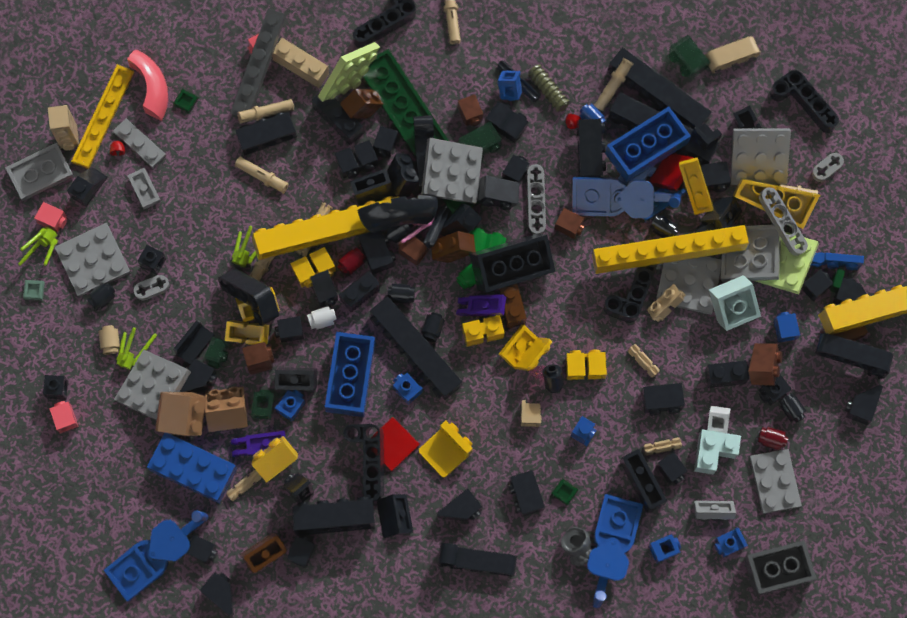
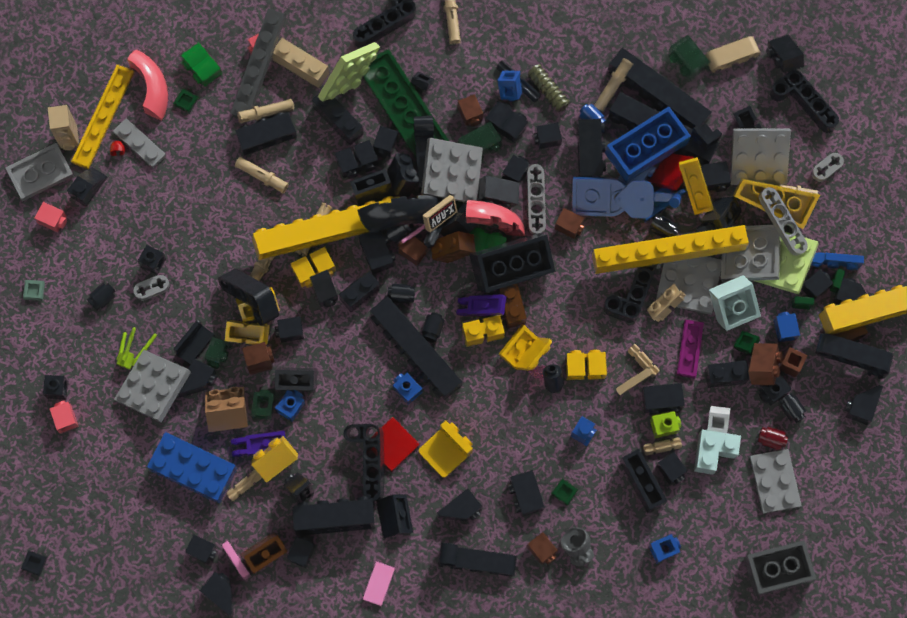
lime plant [18,227,58,266] -> none
light grey plate [55,223,131,297] -> none
tan brick [99,325,120,355] -> none
blue plate [104,510,208,602] -> none
light grey plate [127,167,161,210] -> none
medium nougat slope [155,392,207,436] -> none
lime plant [231,226,256,268] -> none
white brick [307,306,337,330] -> none
blue brick [325,332,376,417] -> none
dark red brick [337,247,366,275] -> none
reddish brown brick [340,89,383,119] -> none
green brick [456,264,476,290] -> none
tan panel [521,400,541,427] -> none
red hinge [565,114,581,129] -> none
blue plate [587,494,643,609] -> none
light grey plate [694,501,736,520] -> none
blue brick [714,527,747,558] -> none
none -> black tile [21,550,48,576]
none -> green brick [181,42,222,87]
none -> bright pink tile [222,541,251,580]
none -> bright pink tile [363,561,395,606]
none -> black tile [410,72,434,91]
none -> tile [422,195,457,232]
none -> coral brick [466,200,525,236]
none -> copper brick [526,532,558,565]
none -> black brick [533,122,562,149]
none -> tan tile [616,368,653,395]
none -> lime brick [650,411,681,438]
none -> magenta tile [677,319,704,379]
none -> dark green tile [733,331,760,356]
none -> black brick [766,34,804,74]
none -> copper brick [779,347,807,378]
none -> dark green tile [791,296,814,310]

